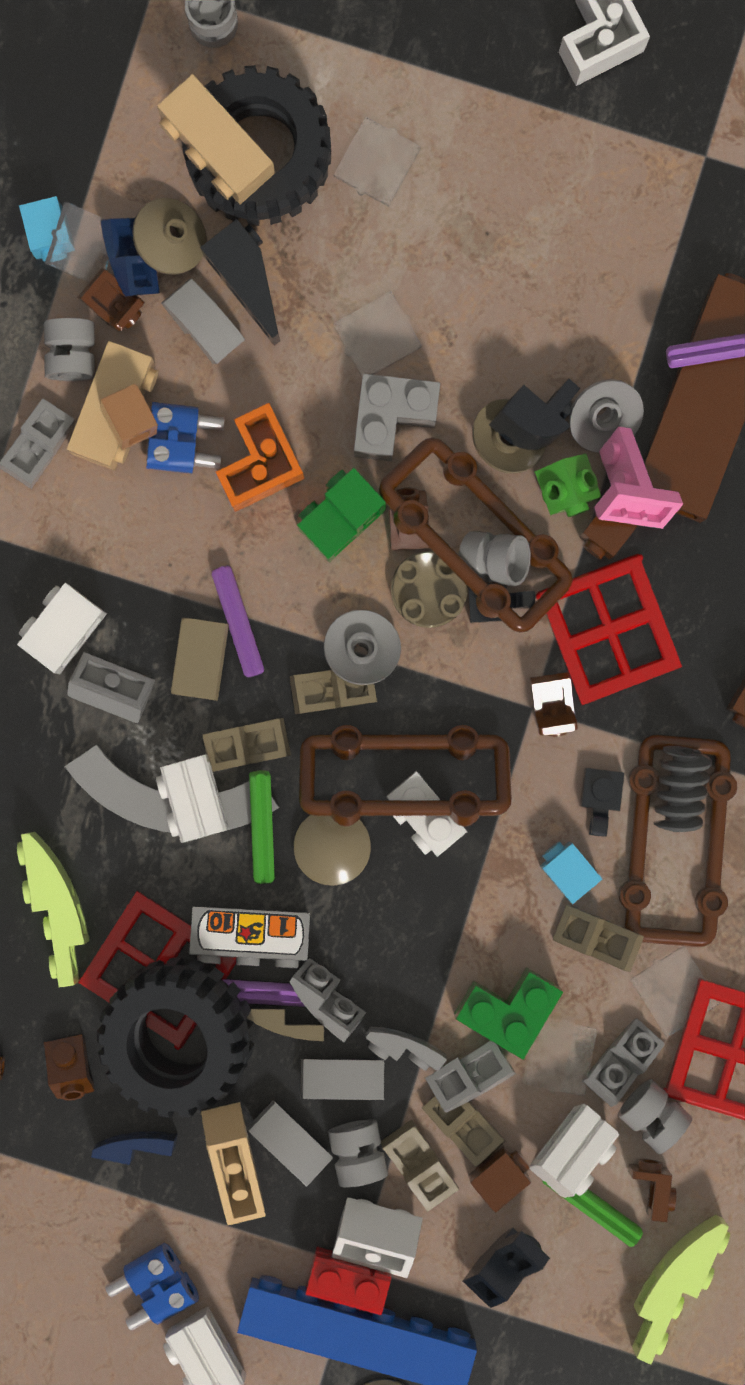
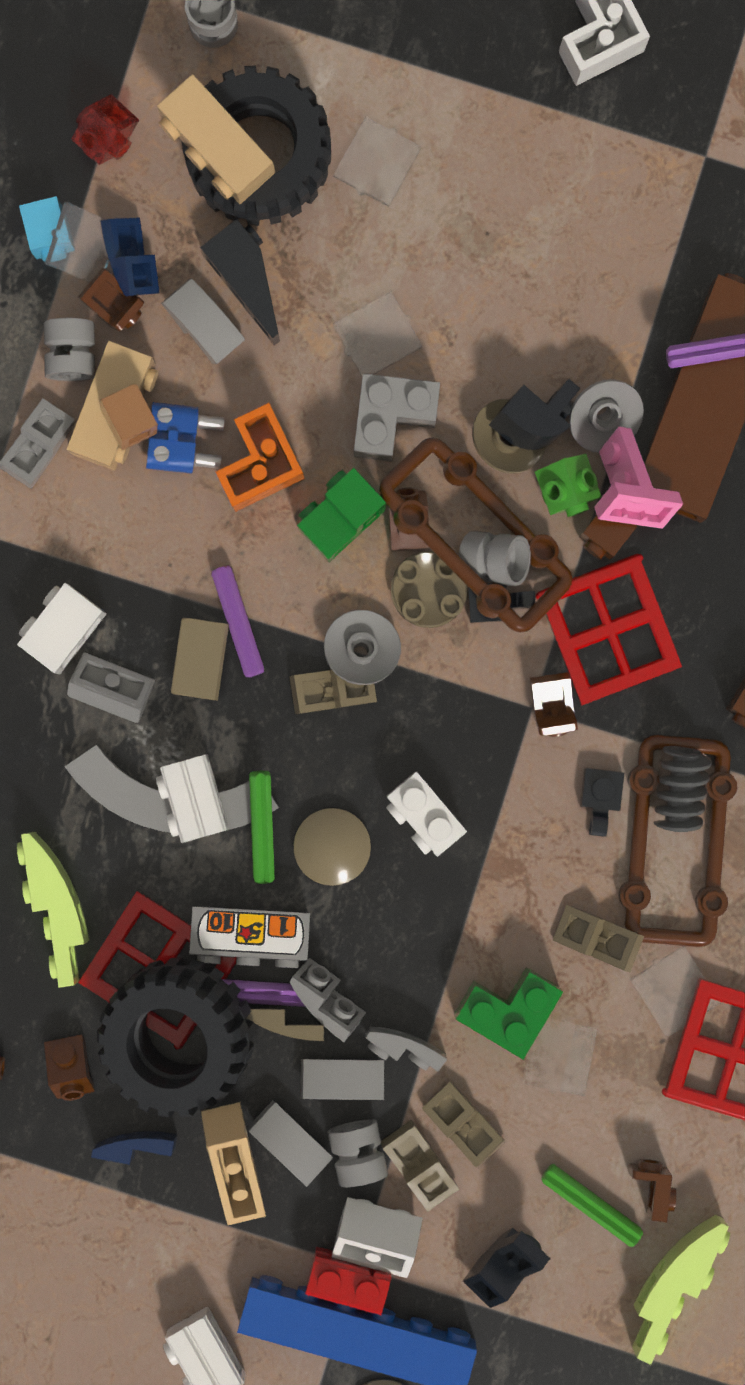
blue piece [105,1242,199,1330] -> none
dark tan dish [132,198,206,275] -> none
dark tan slope [202,718,291,772] -> none
reddish brown bar [299,725,512,826] -> none
light grey slope [425,1040,516,1113] -> none
reddish brown brick [468,1145,531,1213] -> none
white brick [529,1104,619,1198] -> none
medium azure brick [540,841,602,904] -> none
light grey slope [582,1018,665,1107] -> none
light grey wheel [618,1079,692,1154] -> none
none -> clear red brick [71,94,139,165]

